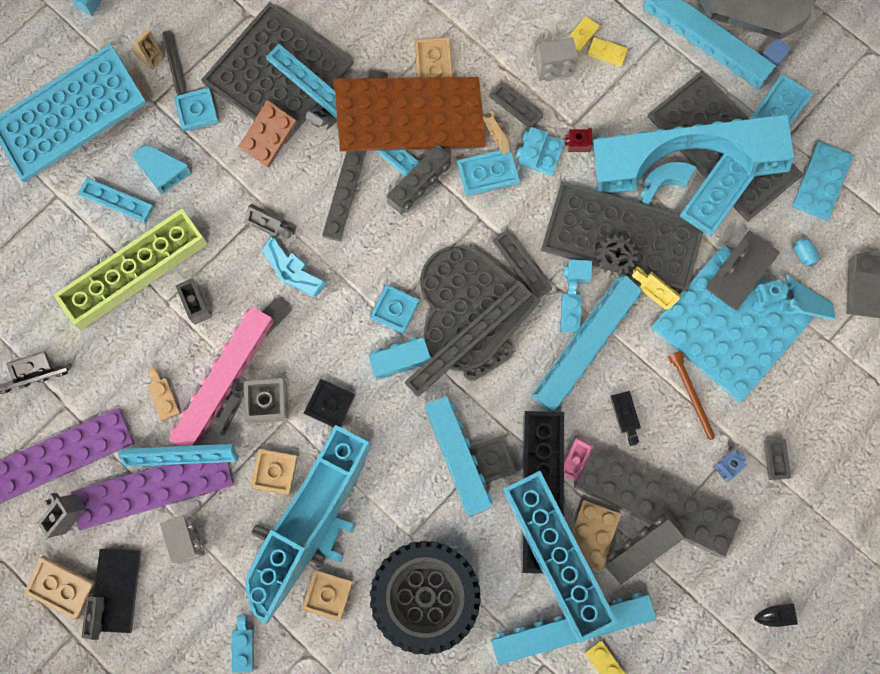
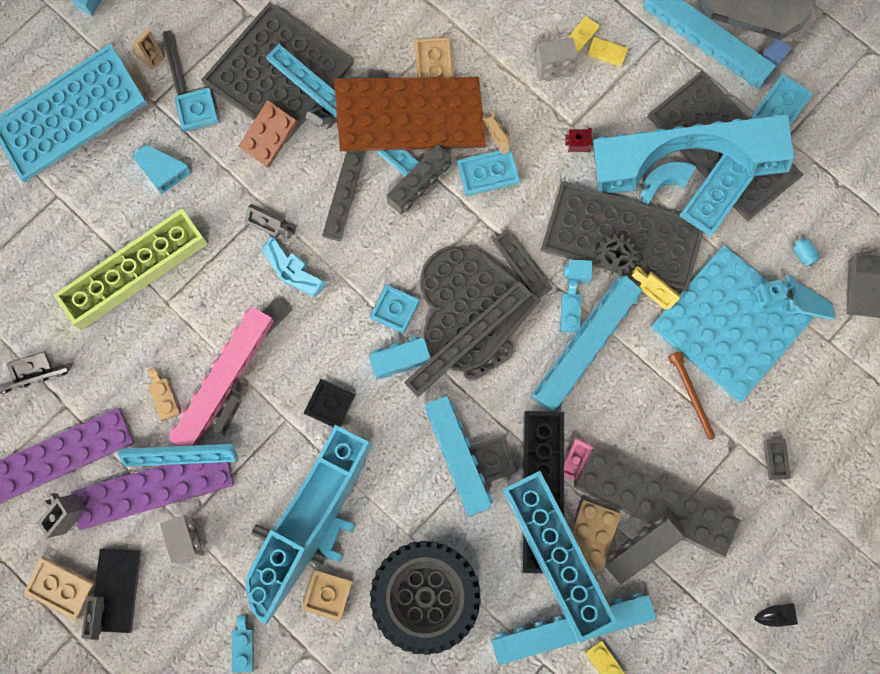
medium azure plate [78,178,154,224] -> none
dark grey brick [175,278,212,325] -> none
light grey brick [244,378,288,424] -> none
tan plate [250,449,298,495] -> none
dark grey plate [490,82,543,129] -> none
medium azure plate [516,127,565,176] -> none
black plate [610,391,641,446] -> none
dark grey bracket [706,231,780,310] -> none
medium blue brick [713,450,747,482] -> none
medium azure plate [792,141,853,221] -> none

